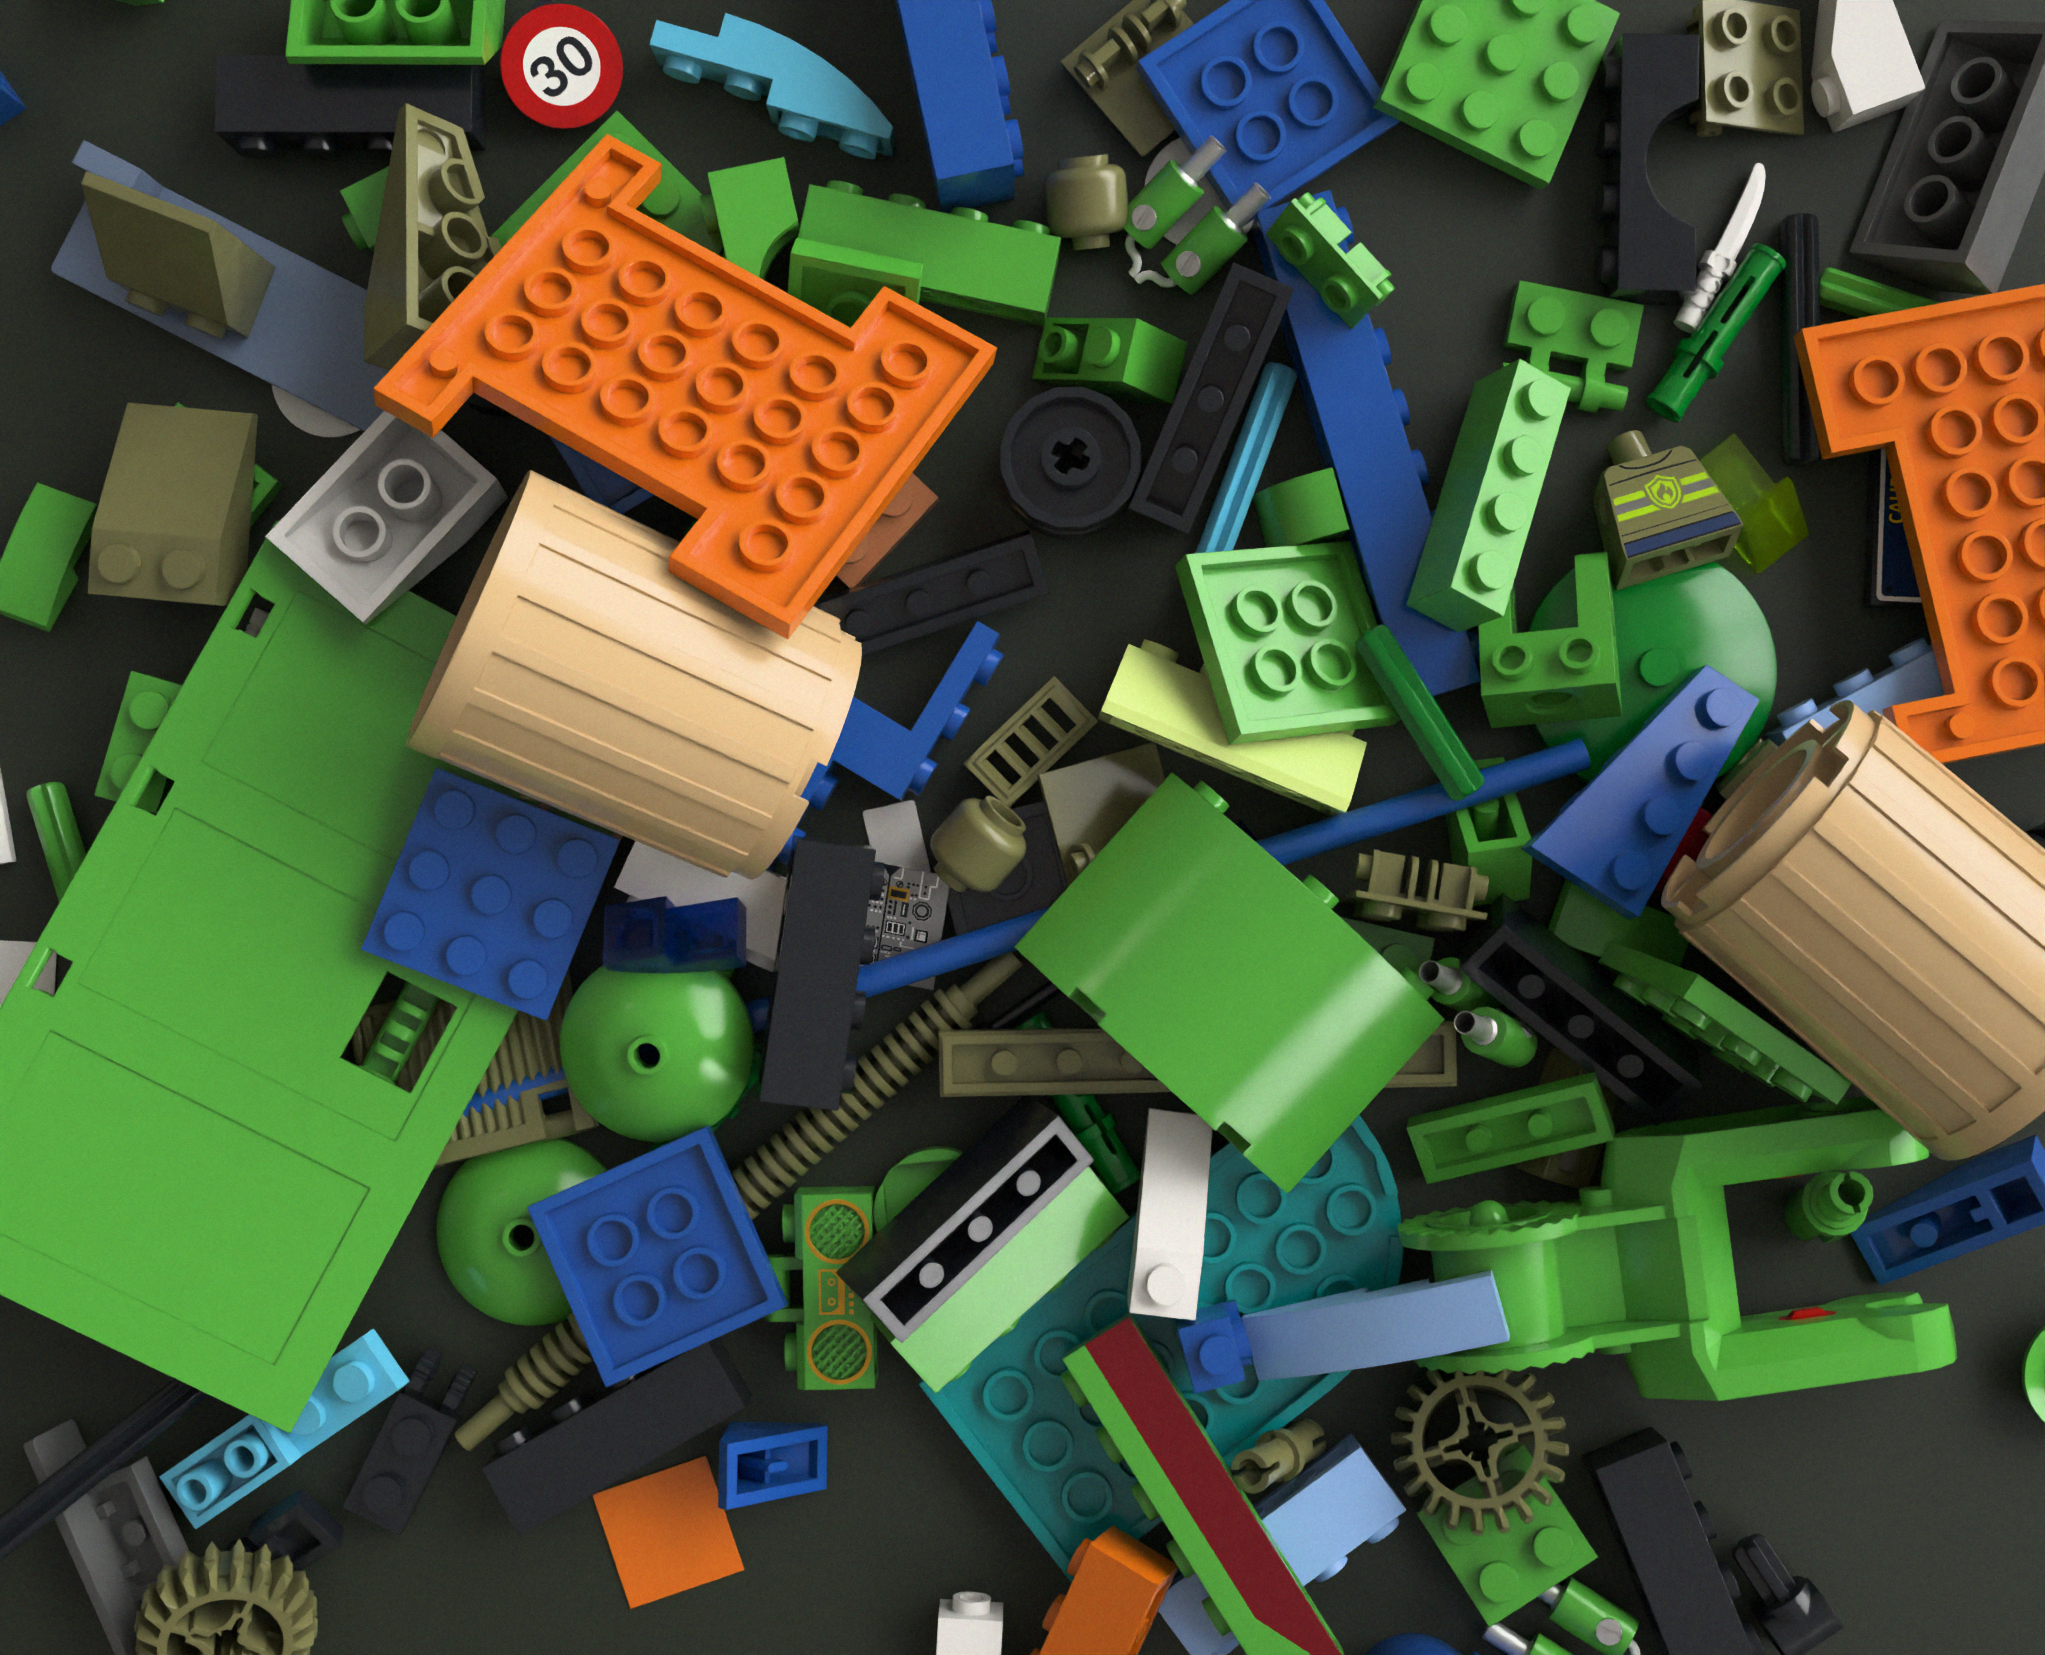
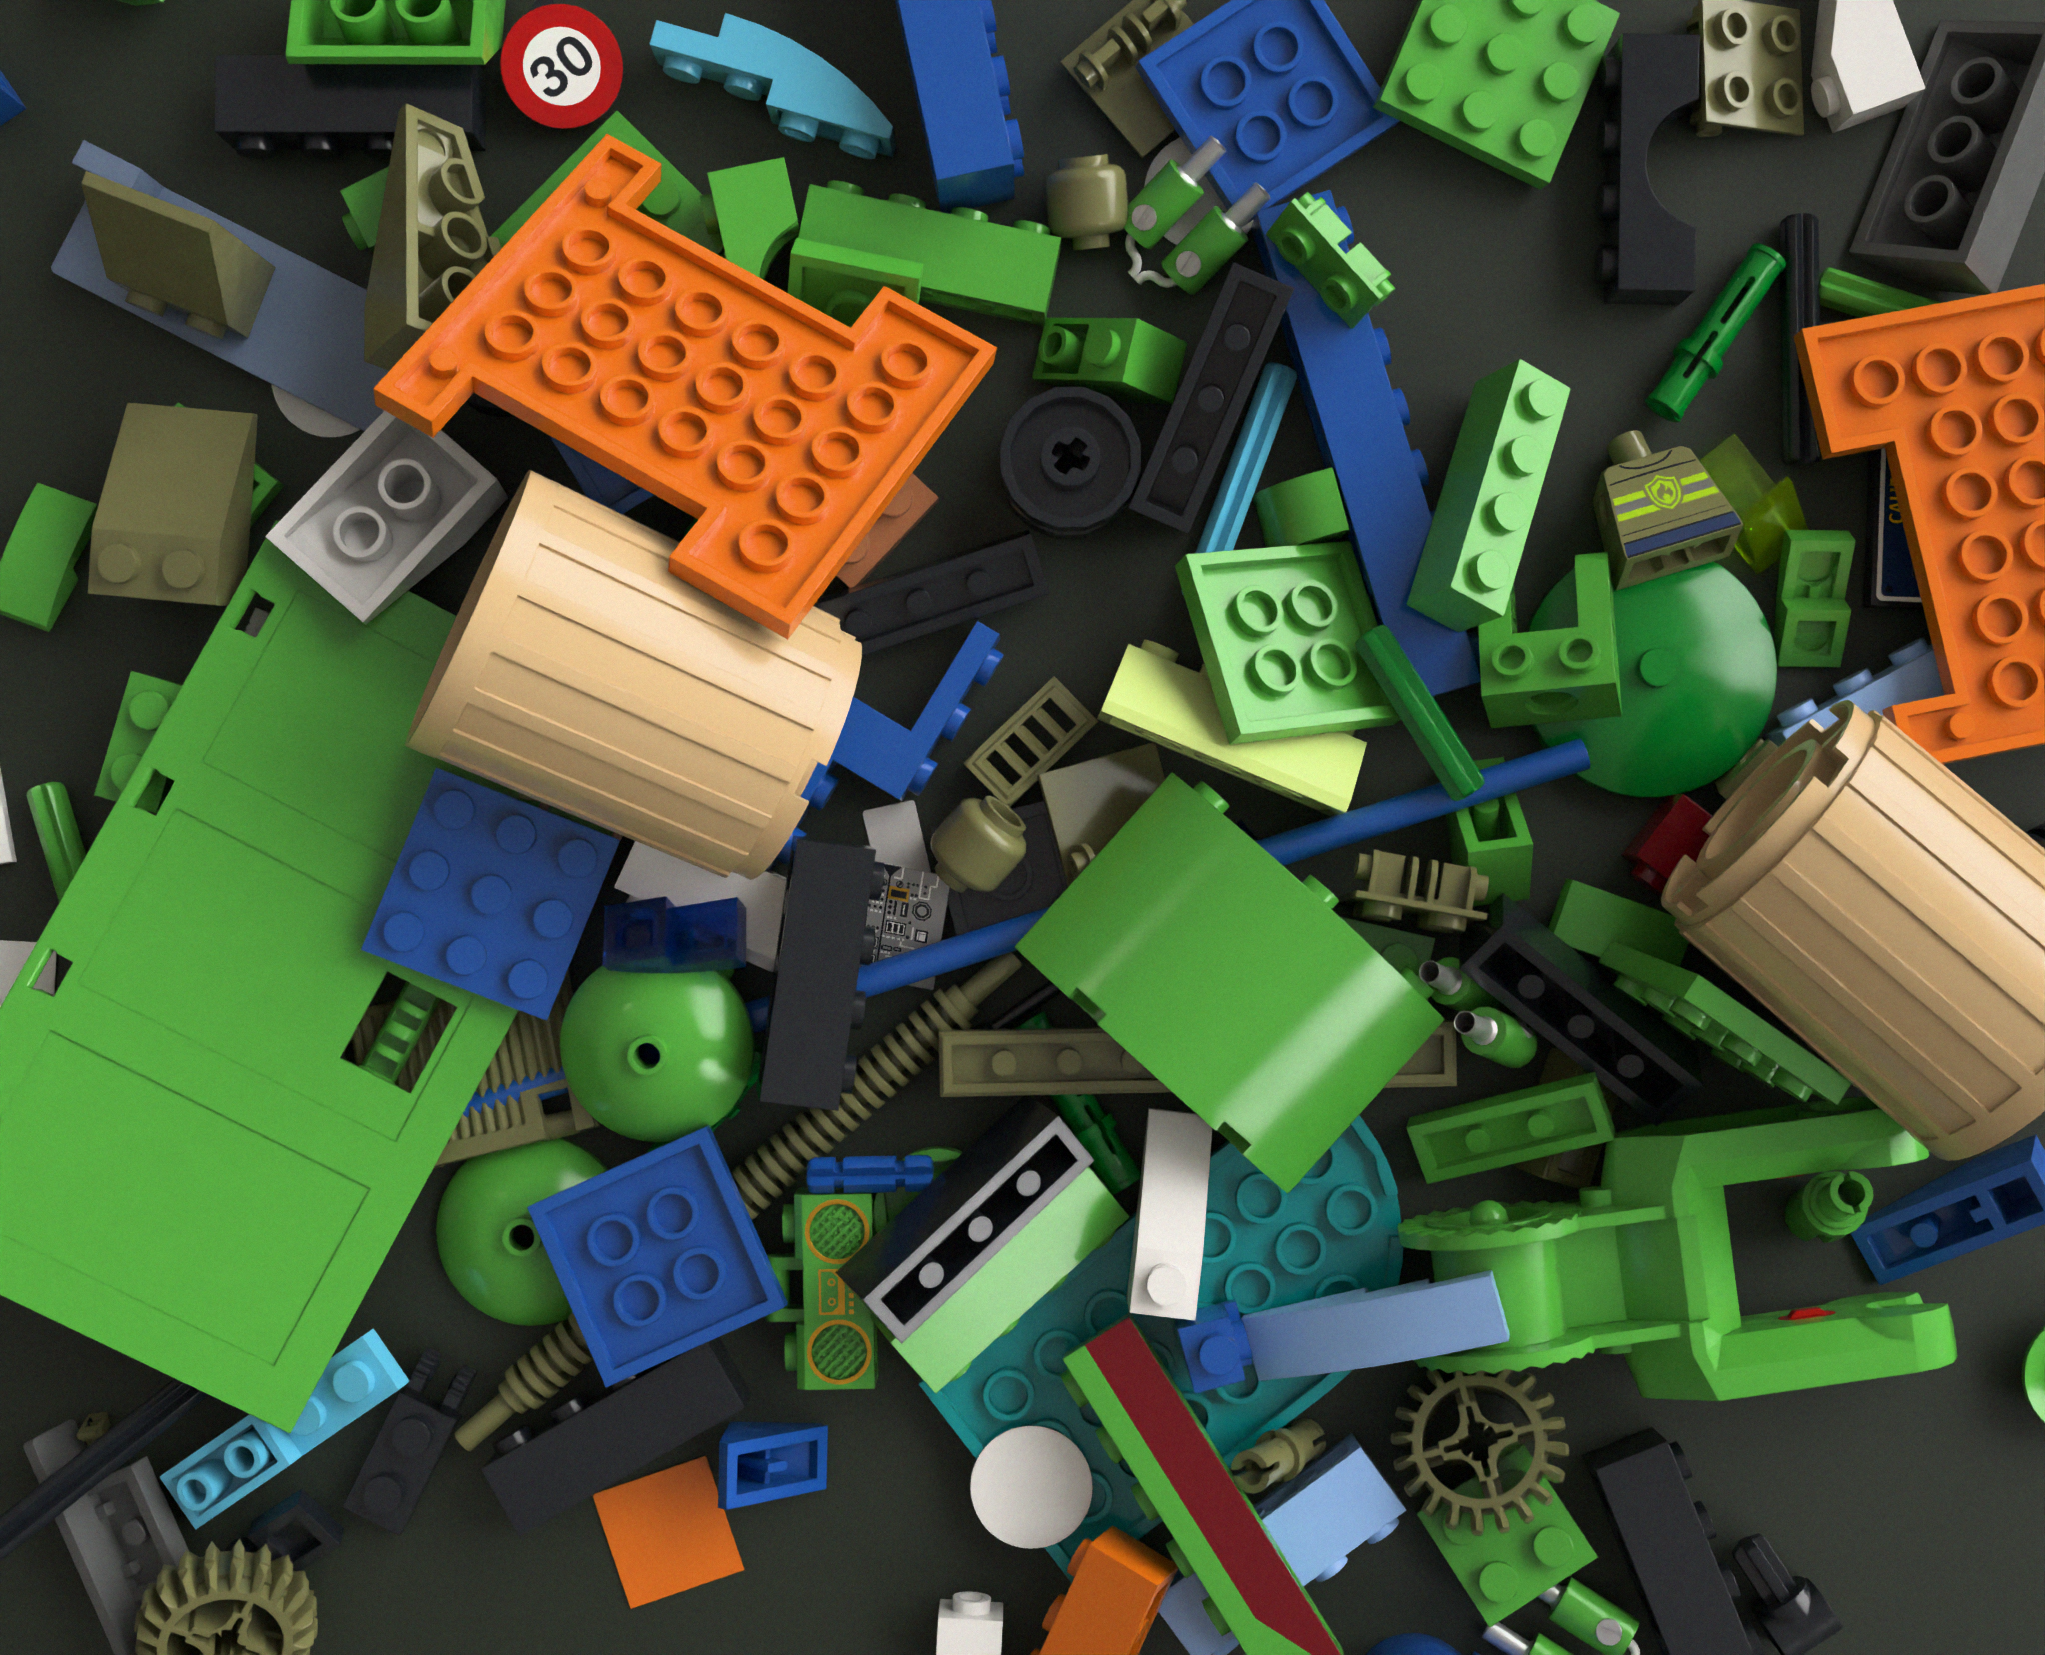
bright green plate [1500,280,1644,413] -> none
blue wing [1521,665,1759,919] -> none
white piece [1674,163,1766,333] -> none
none -> olive piece [76,1411,111,1446]
none -> blue axle [806,1155,934,1194]
none -> white sticker [970,1426,1093,1549]
none -> bright green slope [1774,530,1856,667]

